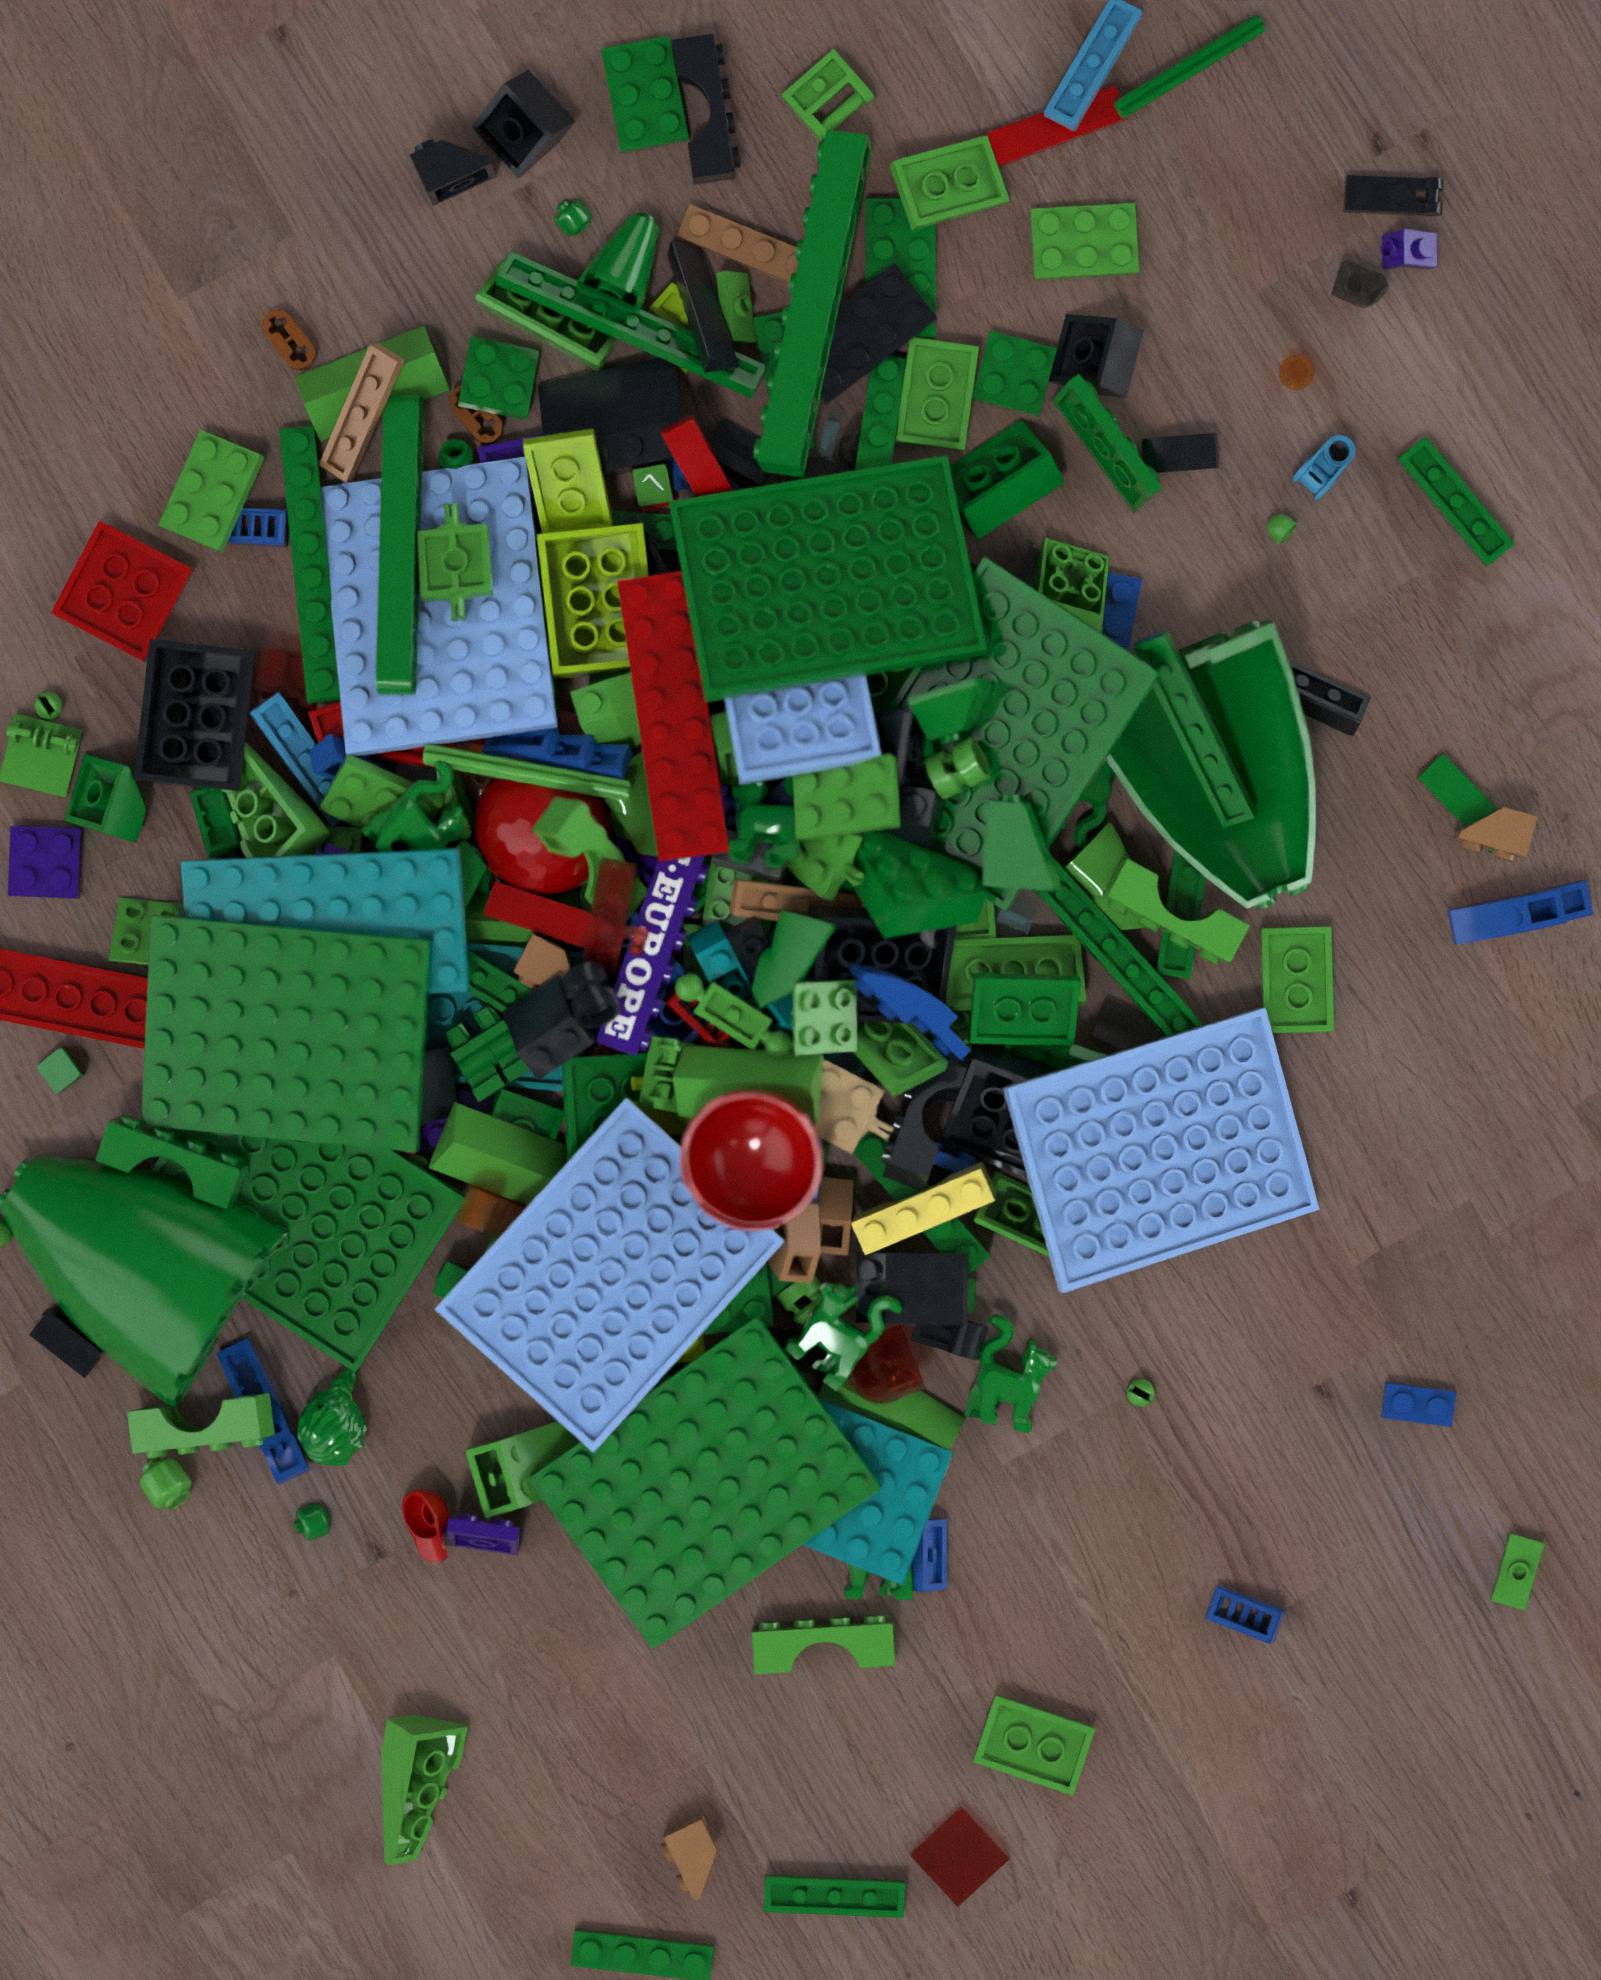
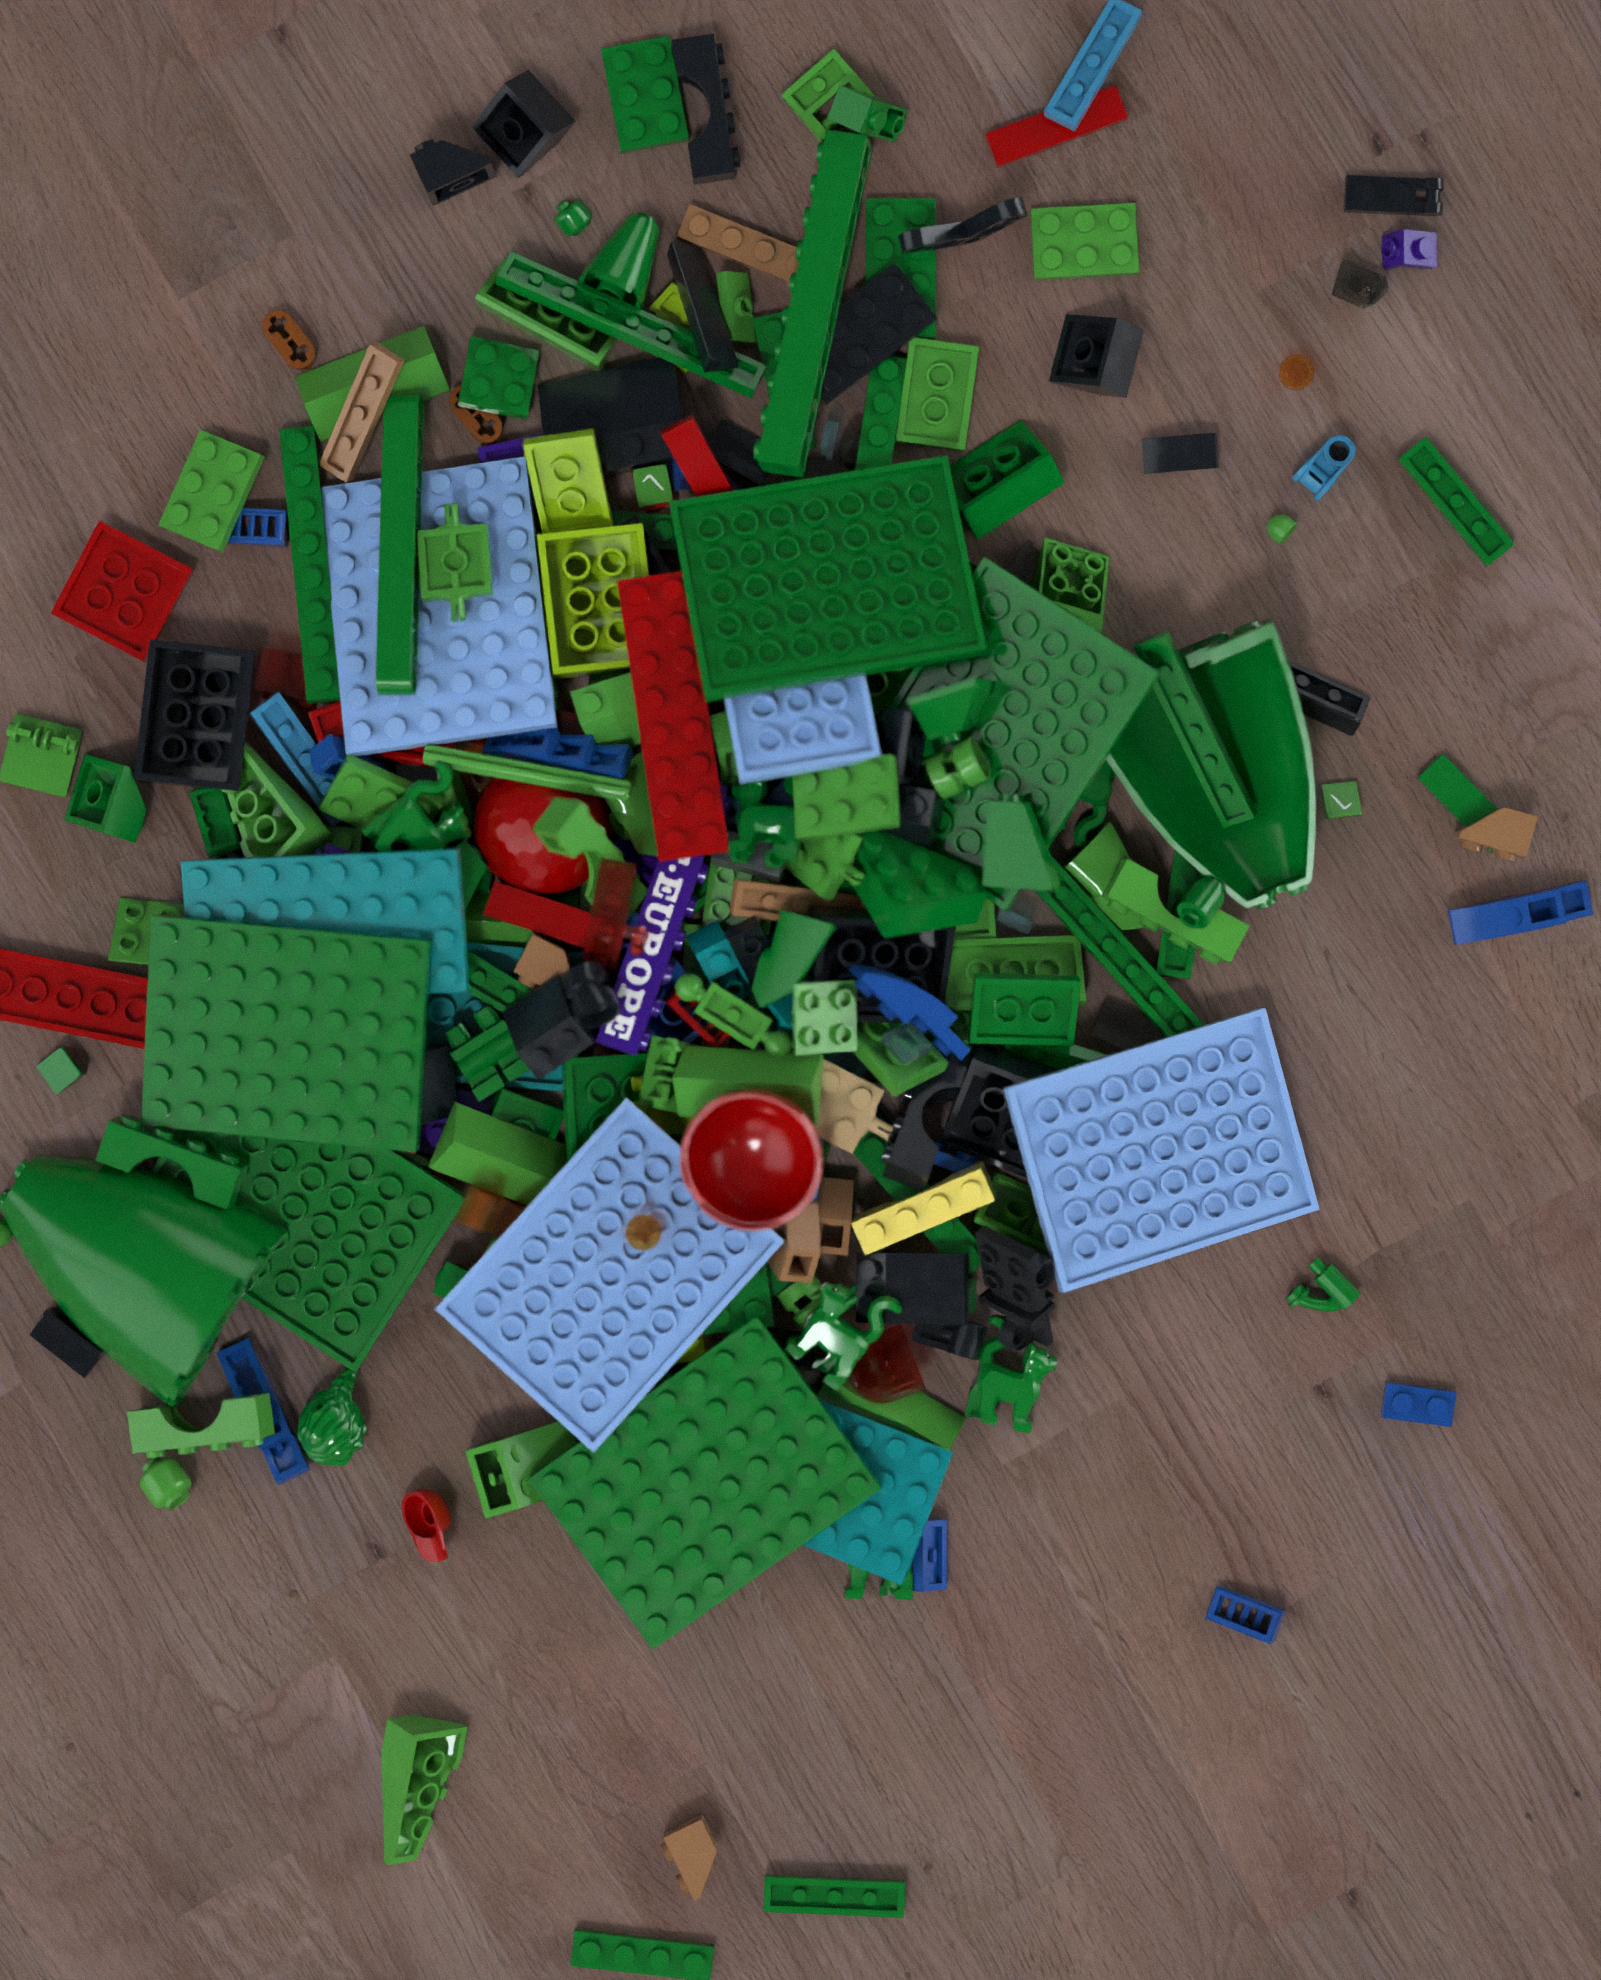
dark purple plate [7,826,83,899] -> none
bright green hinge [34,691,64,720] -> none
green piece [293,1503,331,1541] -> none
green plate [438,439,473,469] -> none
dark purple plate [447,1514,520,1556] -> none
bright green arch [752,1614,895,1674] -> none
bright green plate [889,135,1010,231] -> none
clear red tile [910,1806,1009,1907] -> none
green plate [972,331,1057,418] -> none
bright green plate [973,1694,1095,1796] -> none
green plate [1052,374,1162,513] -> none
blue plate [1102,573,1142,650] -> none
green axle [1114,15,1266,118] -> none
bright green hinge [1126,1378,1155,1407] -> none
bright green plate [1260,927,1334,1033] -> none
bright green plate [1490,1532,1545,1611] -> none
none -> clear orange plate [626,1214,661,1250]
none -> green slope [827,85,908,143]
none -> clear light blue tile [881,1022,932,1065]
none -> black beam [898,197,1028,254]
none -> black plate [976,1226,1055,1352]
none -> green brick [1177,877,1225,929]
none -> green plant [1285,1257,1361,1312]
none -> bright green slope [1321,781,1362,820]

